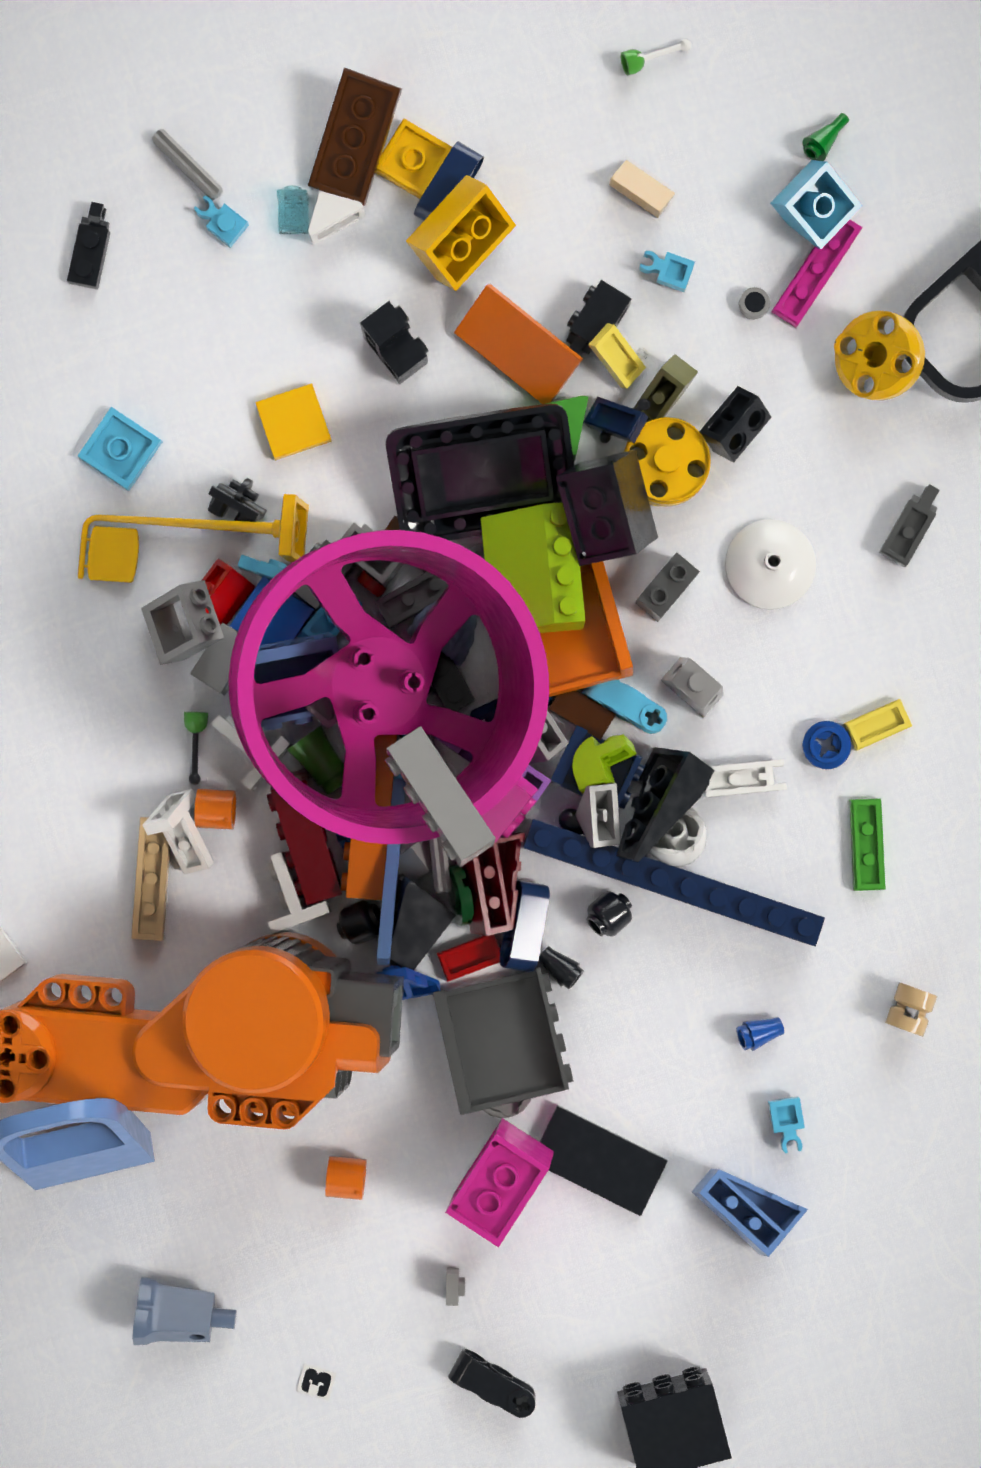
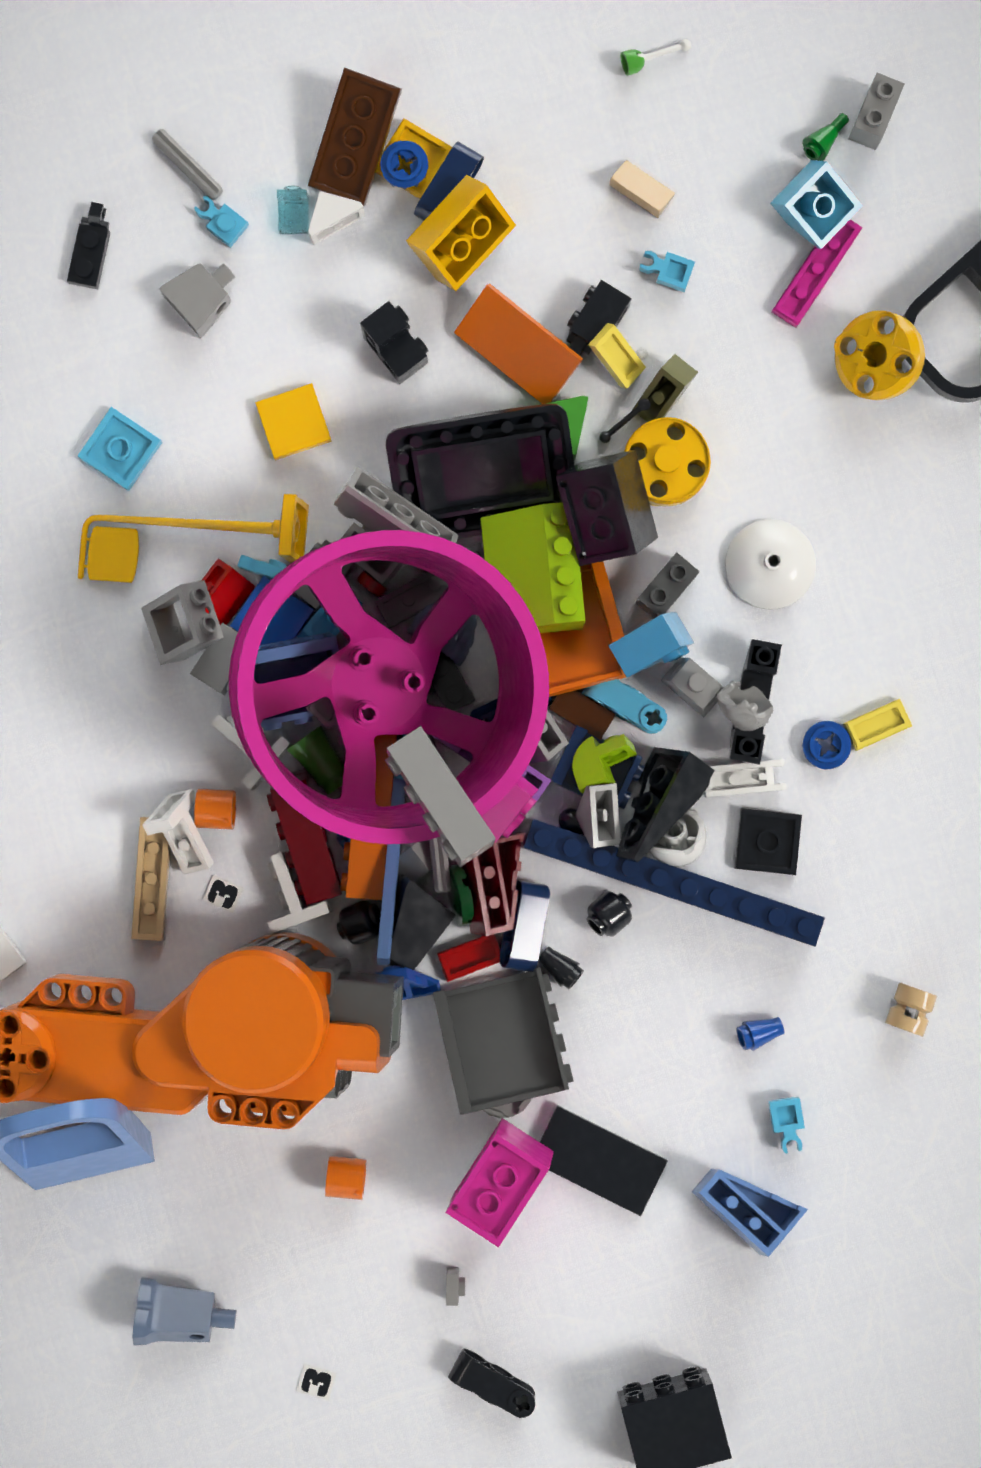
hinge [184,712,208,785] -> none
black hips [208,478,267,522] -> none
dark blue tile [583,396,648,443] -> none
black brick [699,386,772,463] -> none
tile [739,287,770,320] -> none
bright green tile [849,799,886,891] -> none
dark grey hinge [879,484,940,567] -> none
none -> light grey torso [159,263,235,338]
none -> sticker [203,875,243,913]
none -> light grey slope [333,467,459,543]
none -> blue gear [380,141,429,190]
none -> dark azure wedge [608,612,694,678]
none -> light grey hair [717,681,773,731]
none -> black slope [729,639,782,765]
none -> black tile [734,808,802,875]
none -> light grey brick [849,72,905,150]

